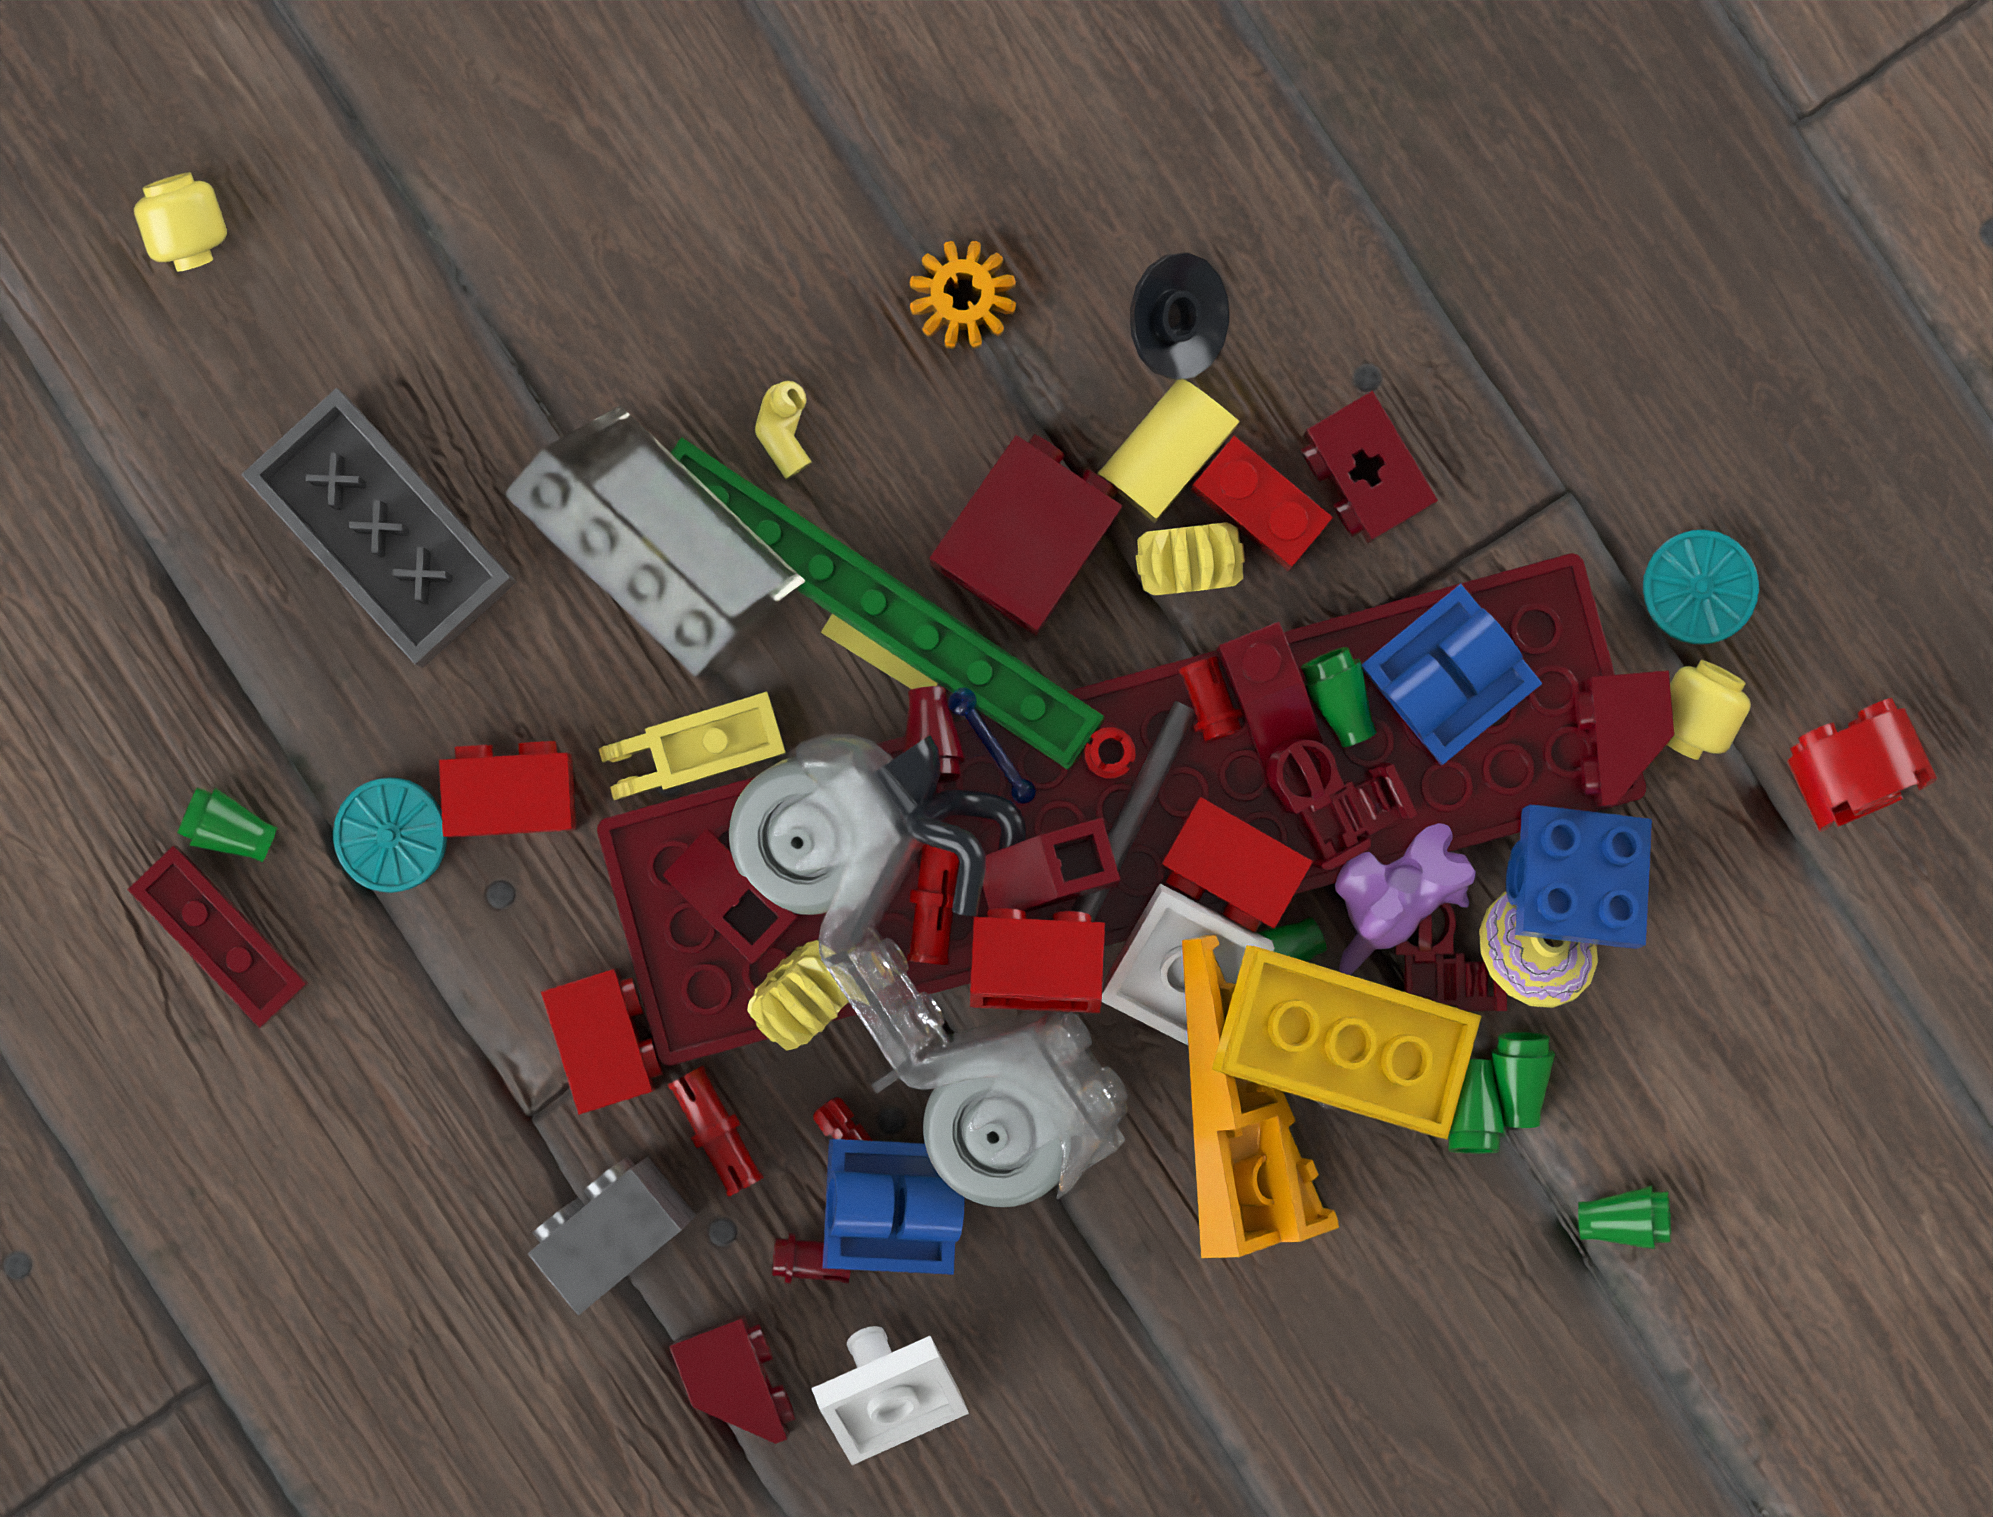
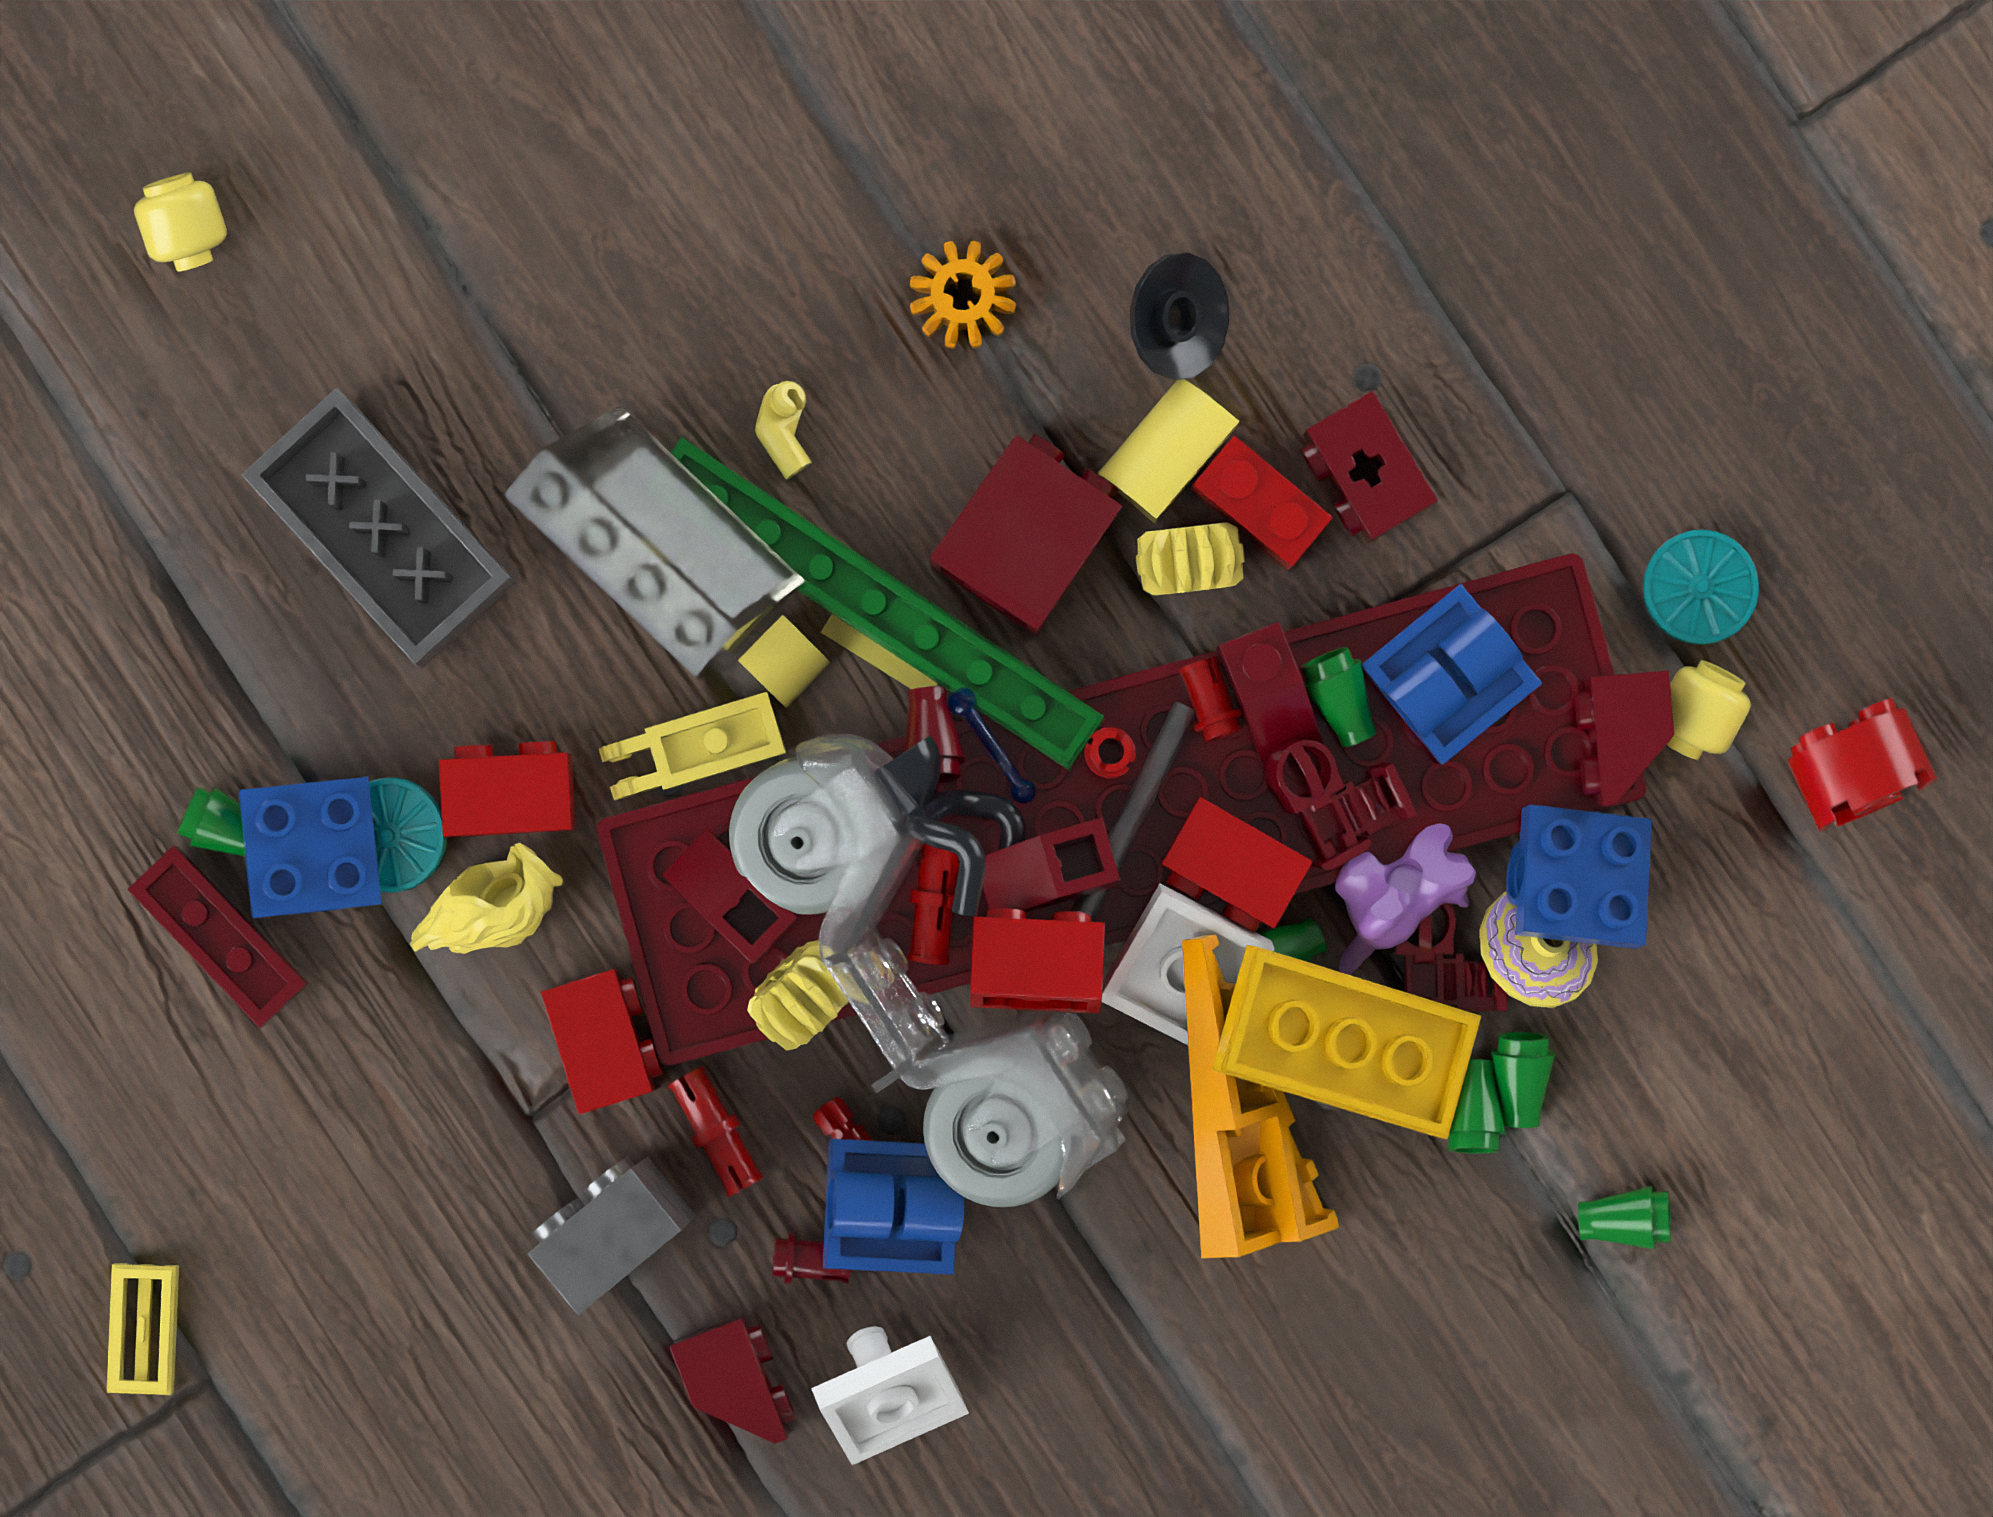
none -> light yellow tile [107,1263,179,1395]
none -> blue plate [238,777,382,919]
none -> light yellow hair [410,843,563,954]
none -> light yellow brick [738,615,831,708]

